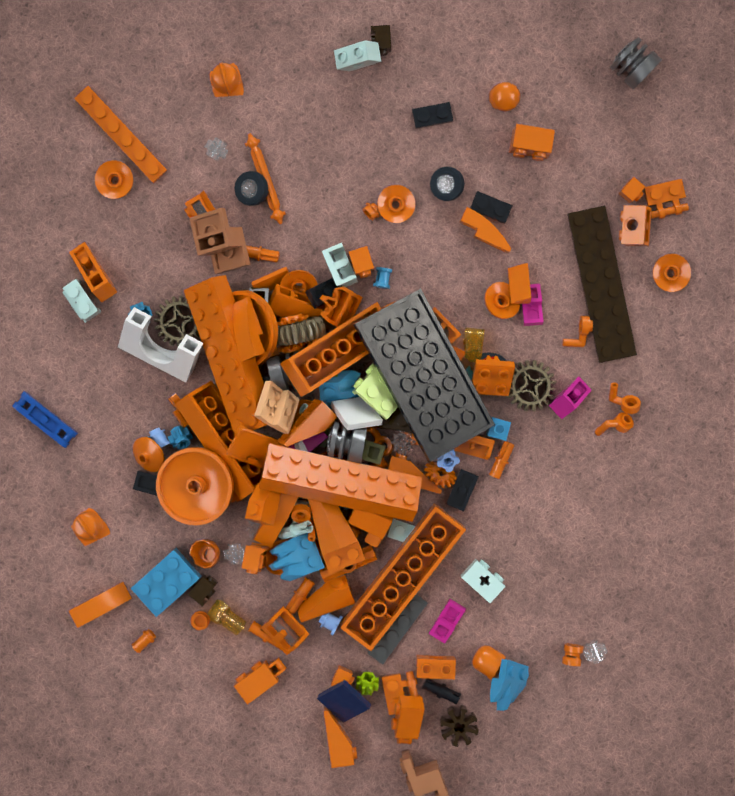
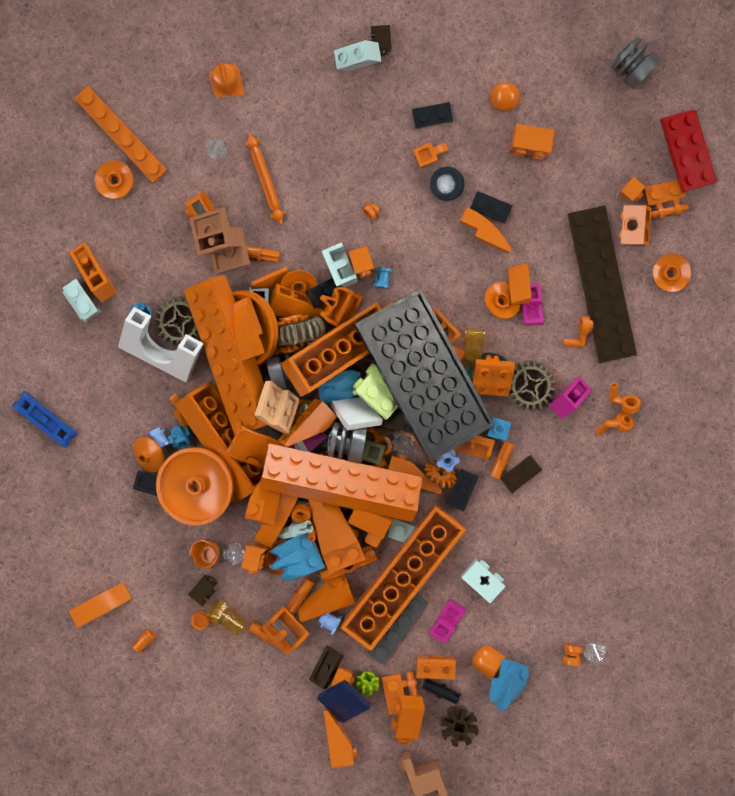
orange piece [71,508,110,546] -> none
dark azure brick [131,548,202,617] -> none
black wheel [234,171,268,206] -> none
orange brick [234,657,287,705] -> none
orange dish [377,185,415,223] -> none
none -> dark brown plate [309,646,344,690]
none -> orange plate [413,142,448,168]
none -> dark brown plate [500,455,542,493]
none -> red plate [660,109,718,193]

